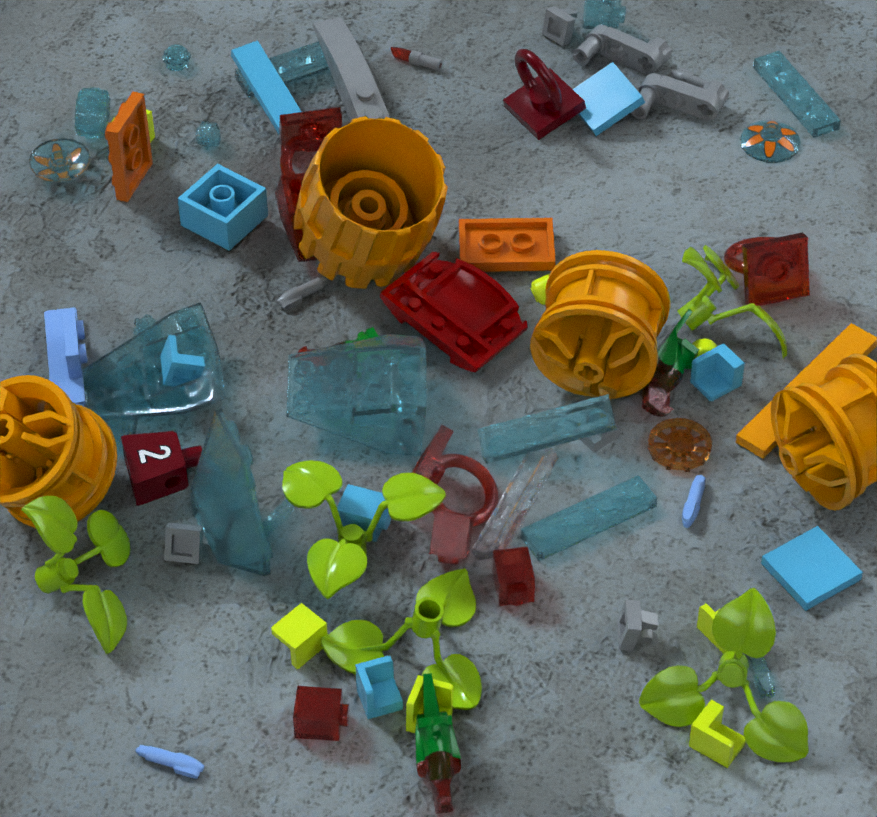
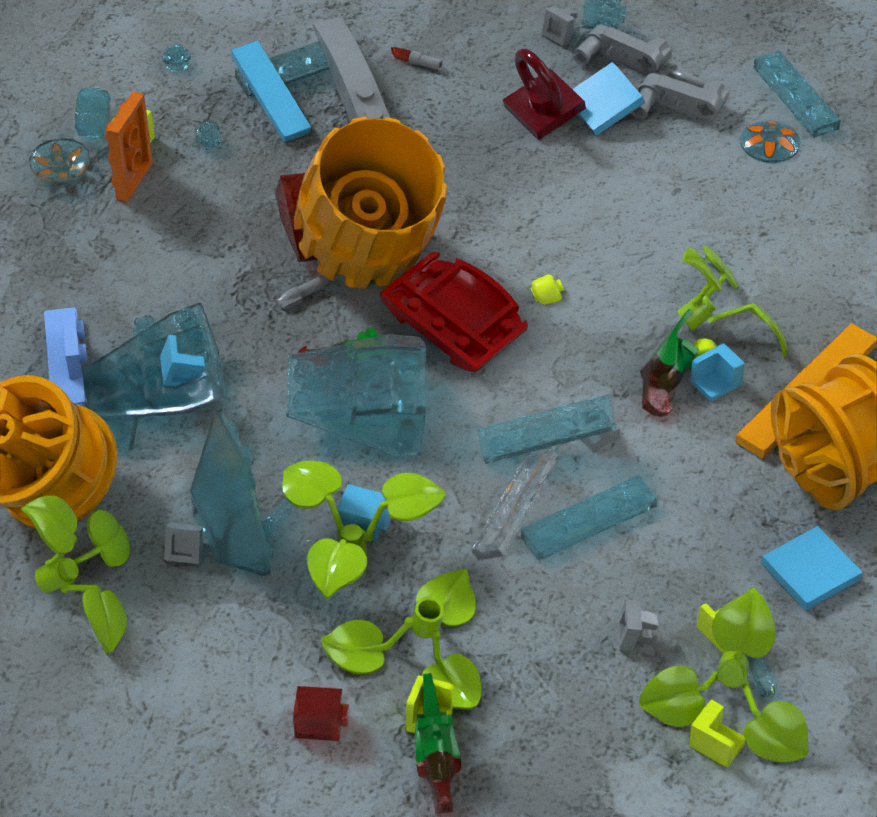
dark red torso [121,431,205,506] -> none
light blue piece [135,745,204,779] -> none
medium azure brick [178,164,268,251] -> none
neon yellow panel [271,603,328,669] -> none
clear red tile [279,107,342,193] -> none
medium azure panel [355,656,403,719] -> none
clear red tile [412,425,499,528] -> none
clear red brick [429,510,475,564] -> none
orange plate [459,218,556,272] -> none
clear red brick [492,547,535,606] -> none
light orange wheel [530,250,670,399] -> none
clear orange wheel [648,418,712,472] -> none
light blue piece [682,475,706,528] -> none
clear red tile [724,232,810,306] -> none

